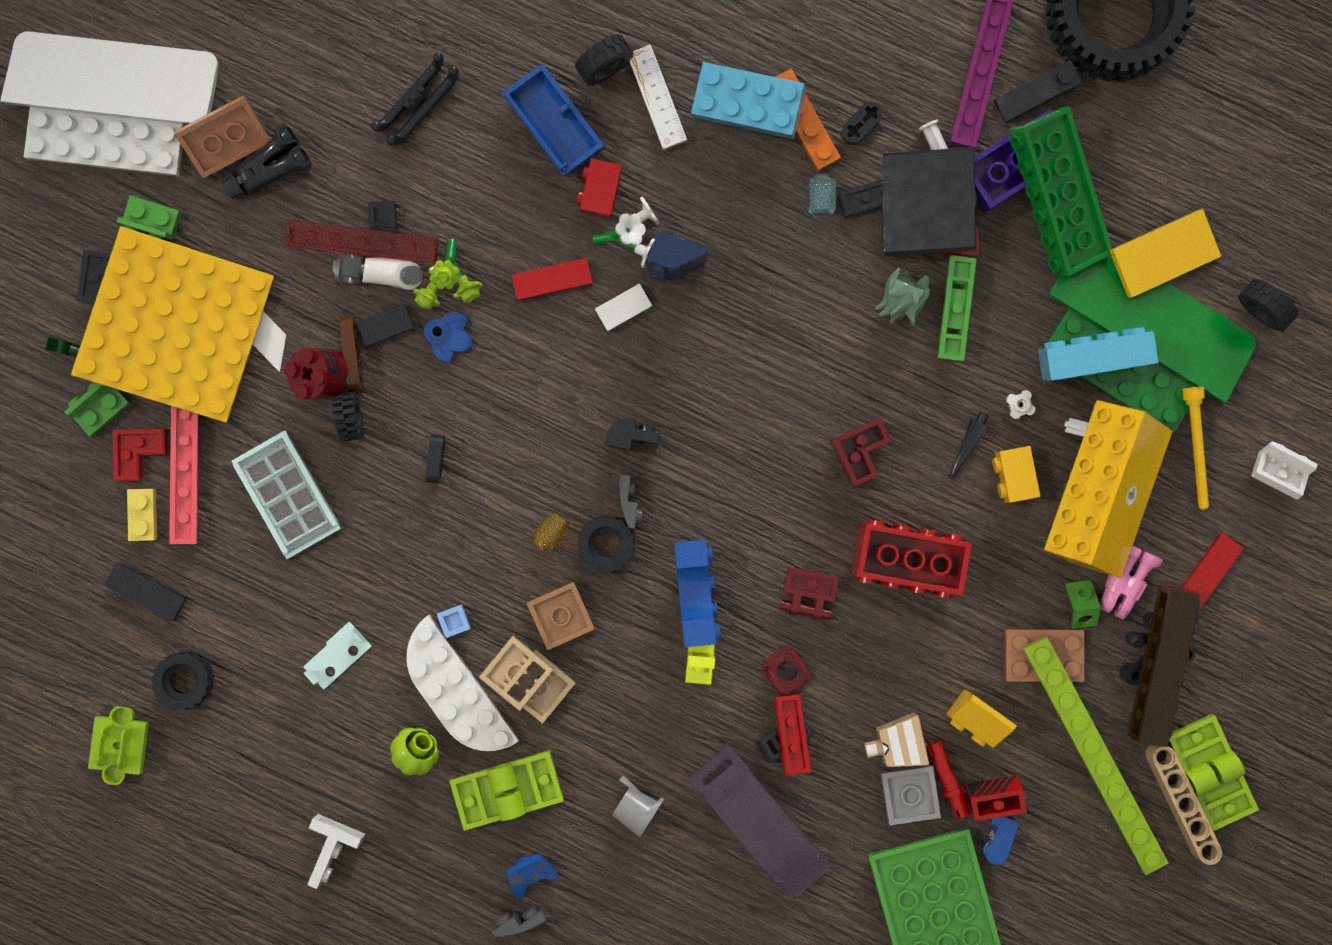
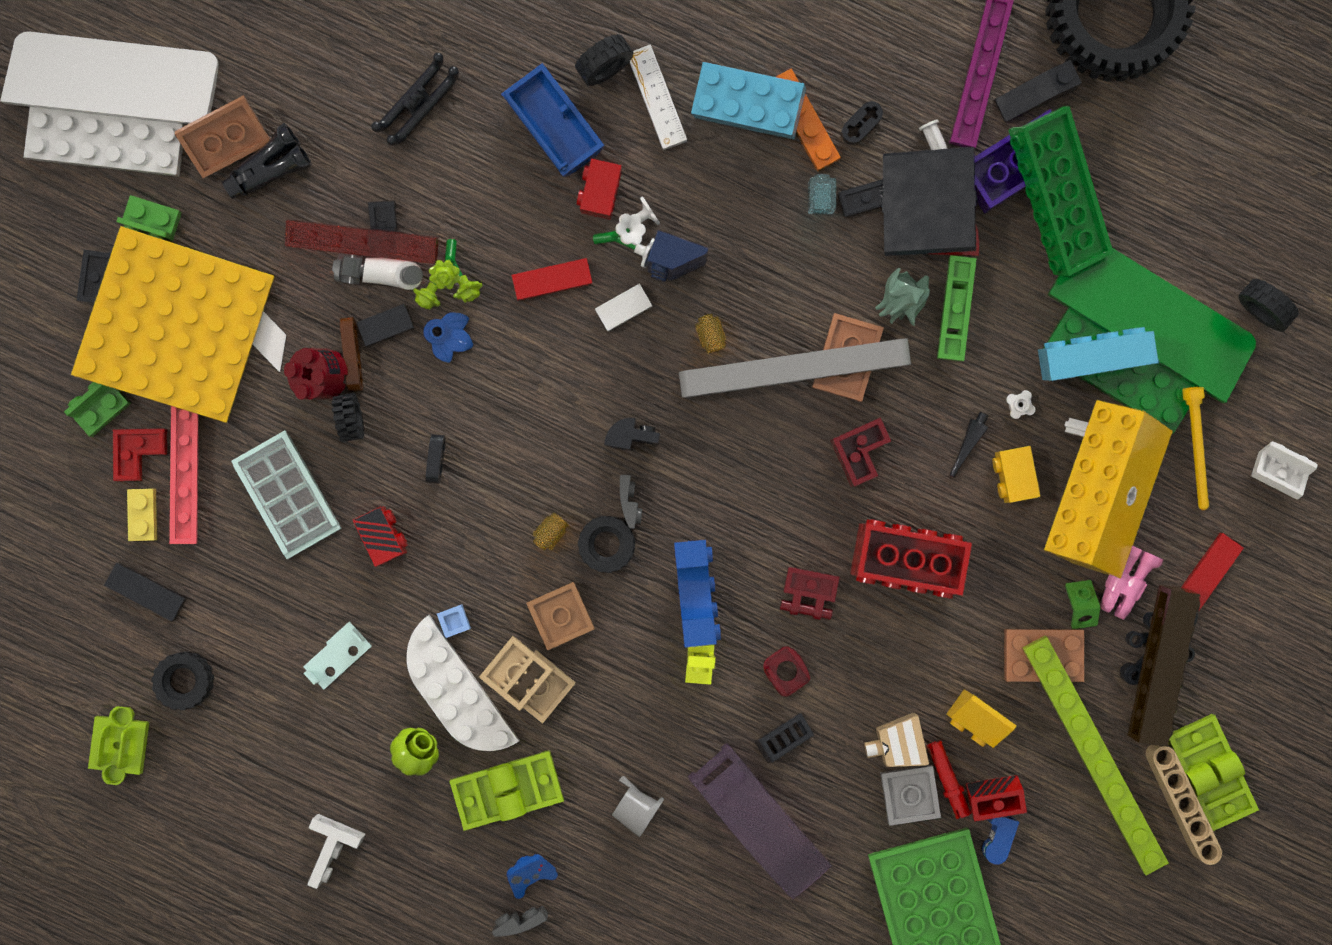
dark green piece [45,337,80,356] -> none
red tile [773,694,812,776] -> none
yellow tile [1109,209,1221,298] -> none
none -> brick [353,506,408,567]
none -> light grey beam [678,338,911,398]
none -> clear yellow brick [695,313,727,354]
none -> nougat plate [812,313,884,402]

